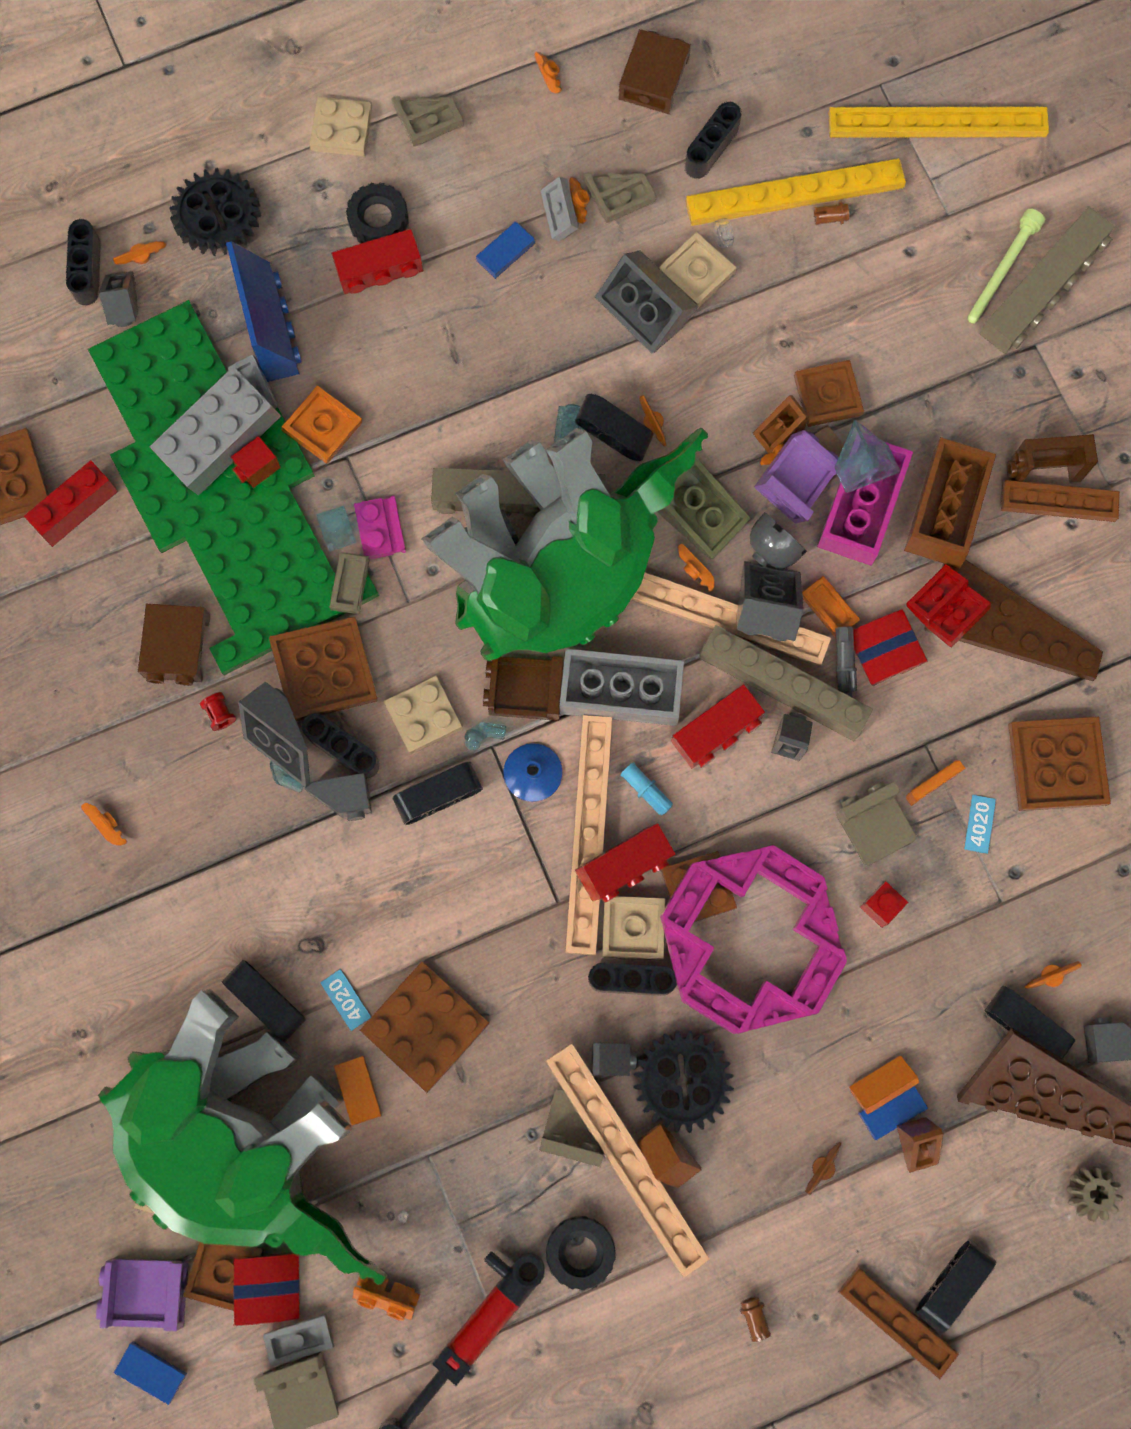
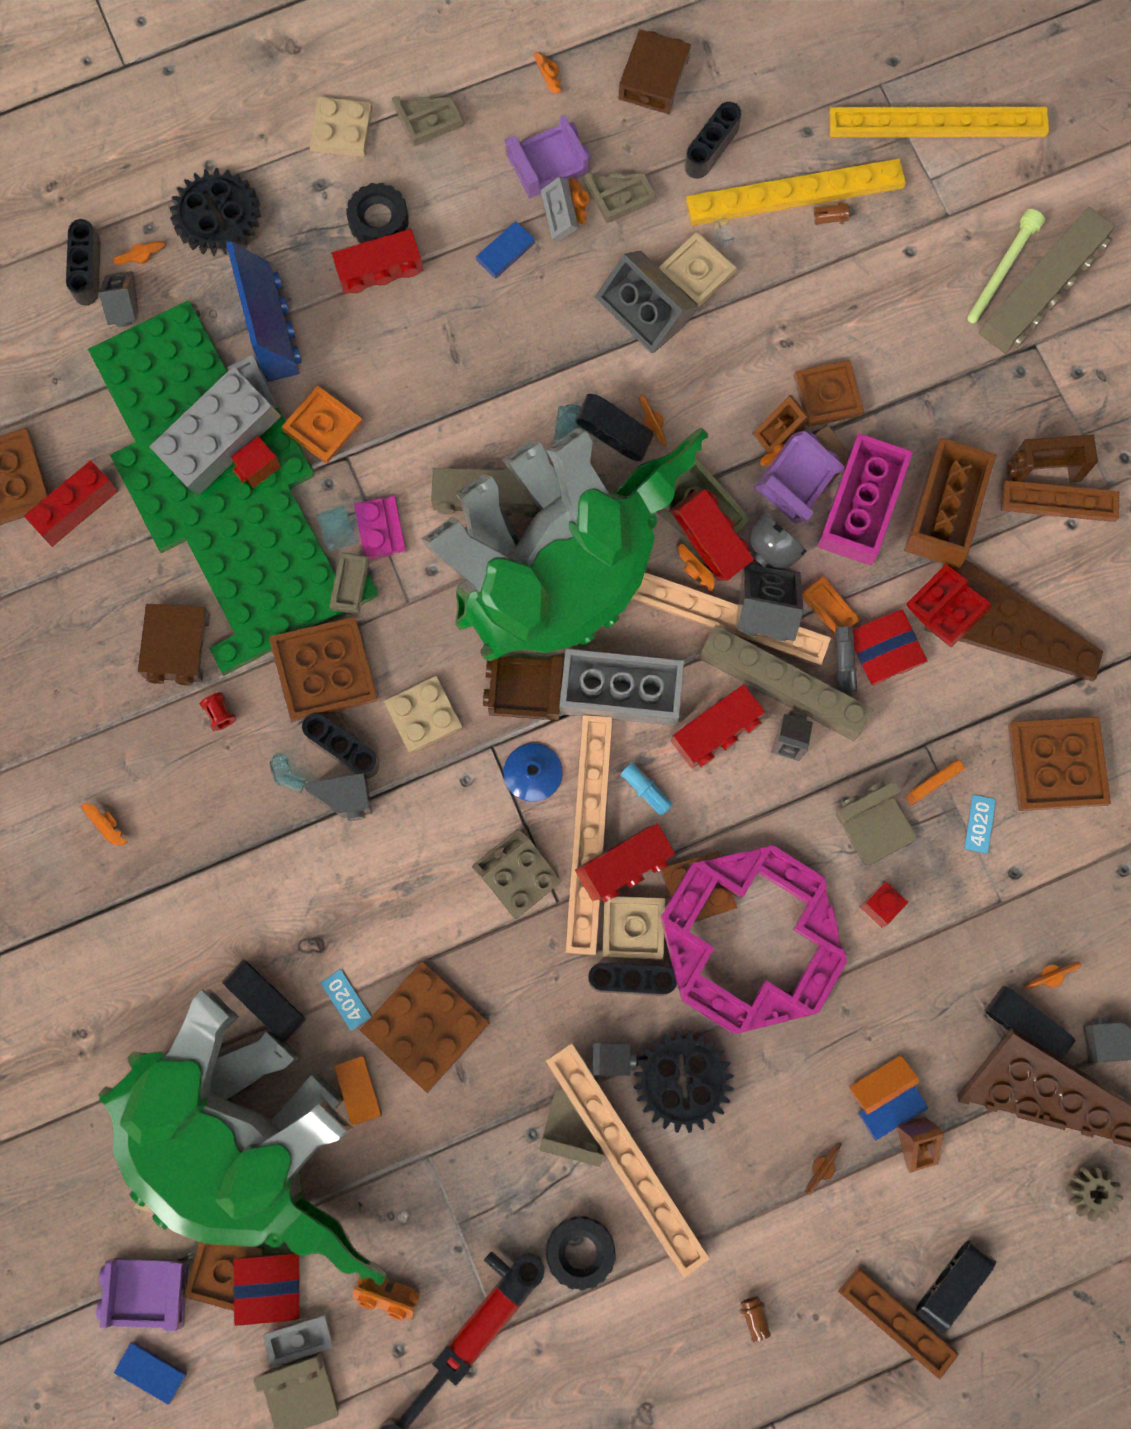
dark grey slope [239,682,310,788] -> none
black beam [392,762,483,825] -> none
clear light blue arm [464,722,507,750] -> none
dark orange slope [637,1122,702,1188] -> none
clear light blue slope [834,419,900,493] -> none
none -> dark tan bracket [471,829,561,919]
none -> medium lavender panel [505,115,591,198]
none -> red brick [669,489,754,581]

